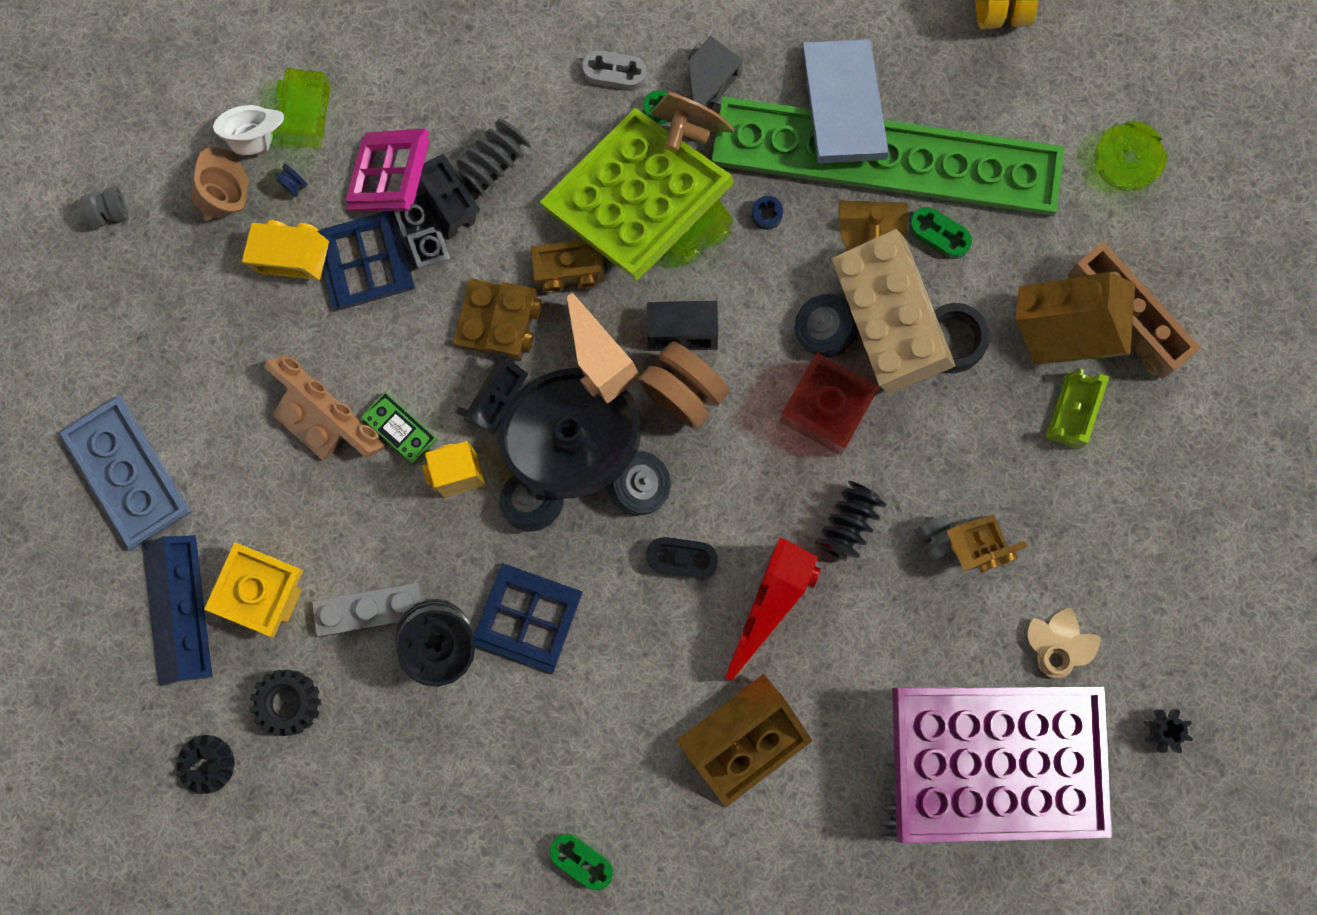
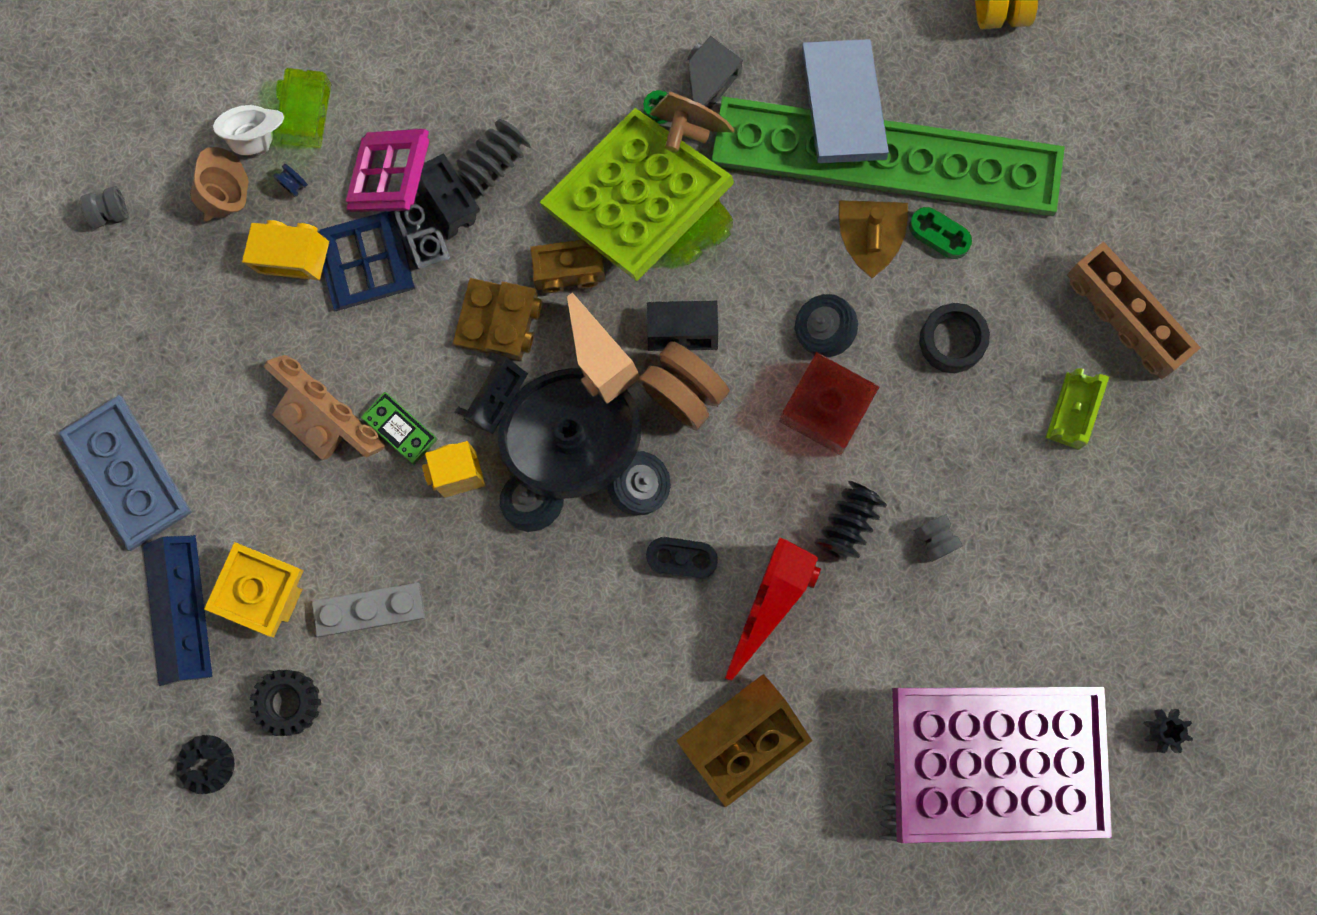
black wheel [396,598,476,687] -> none
dark blue piece [474,563,583,674] -> none
green beam [550,833,614,890] -> none
light grey beam [583,51,647,90] -> none
dark blue bush [752,196,783,230] -> none
tan brick [831,229,956,394] -> none
pearl gold bracket [947,514,1027,573] -> none
pearl gold slope [1016,272,1135,364] -> none
tan plate [1027,608,1101,679] -> none
clear neon green plate [1094,121,1167,192] -> none

